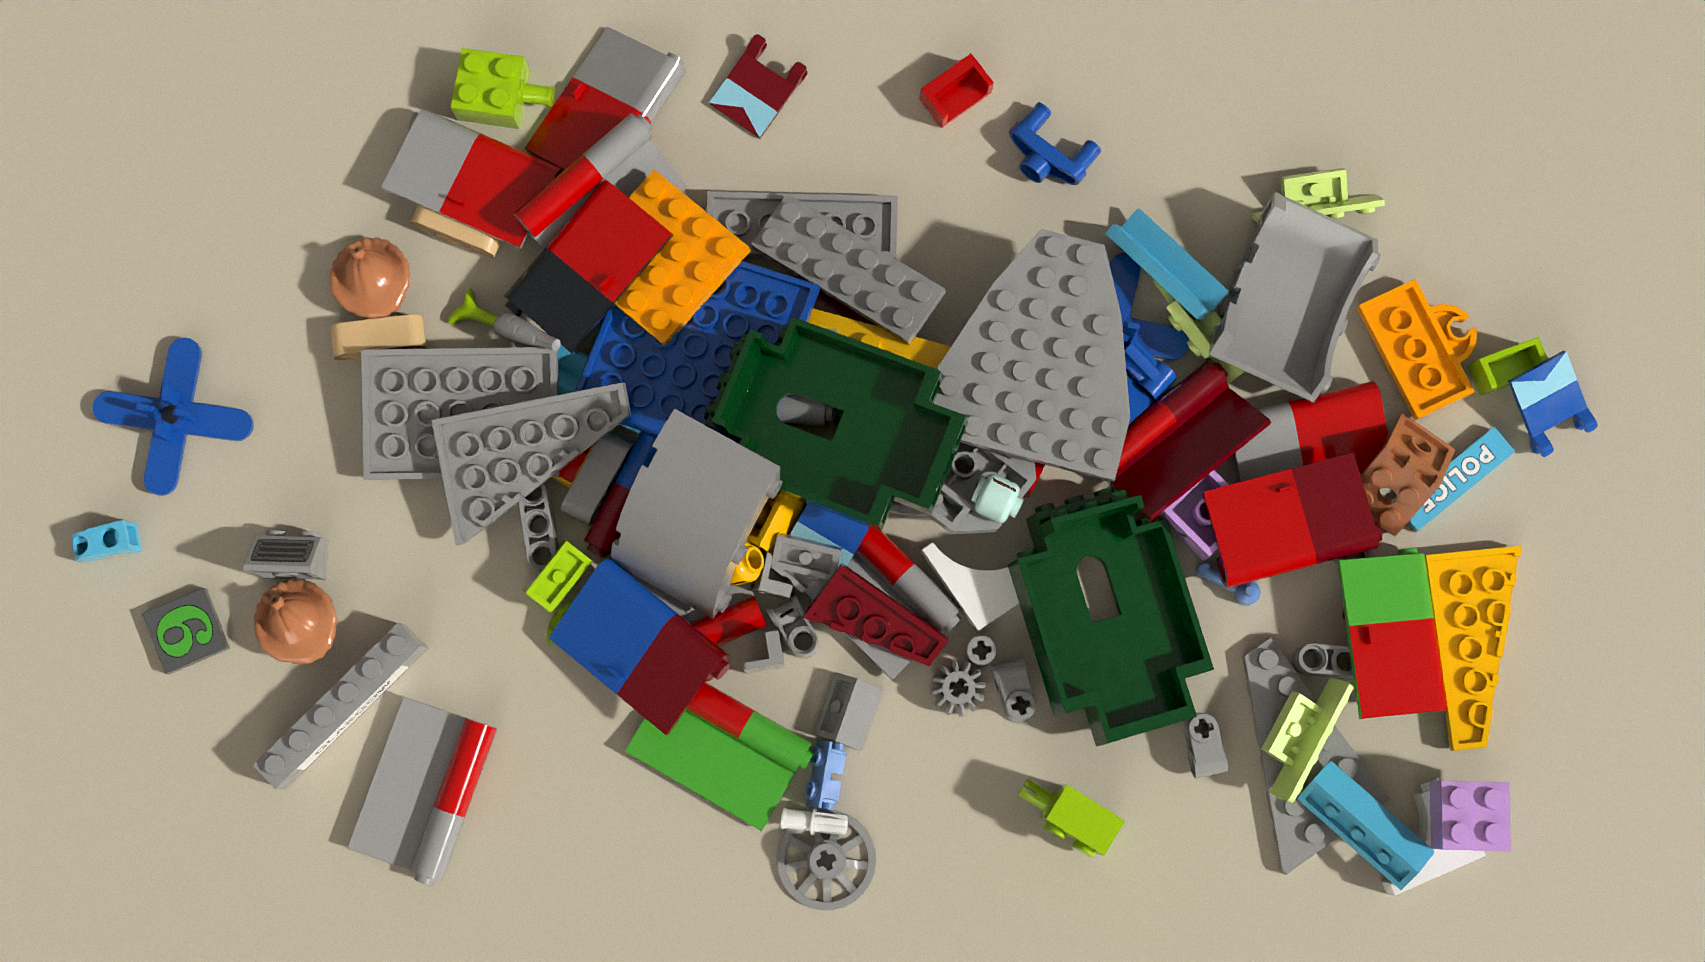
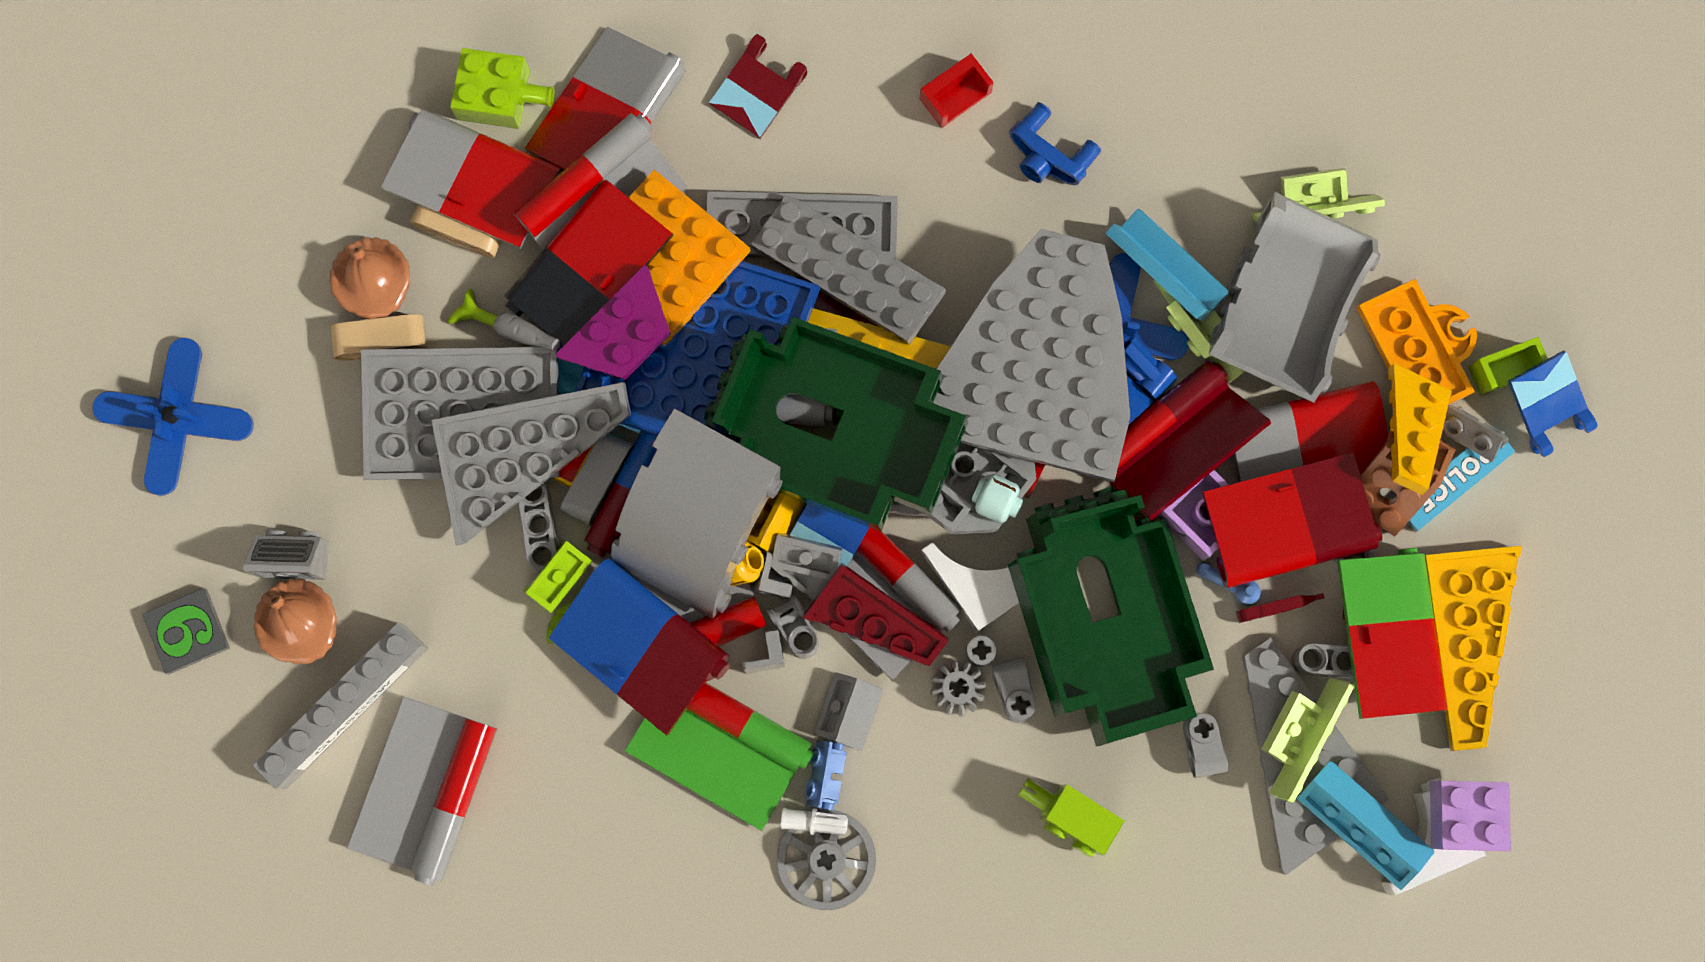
medium azure leg [71,520,142,562] -> none
none -> magenta wing [555,265,671,380]
none -> dark red piece [1236,593,1324,623]
none -> yellow wing [1388,363,1452,495]
none -> light grey hinge [1442,405,1509,462]

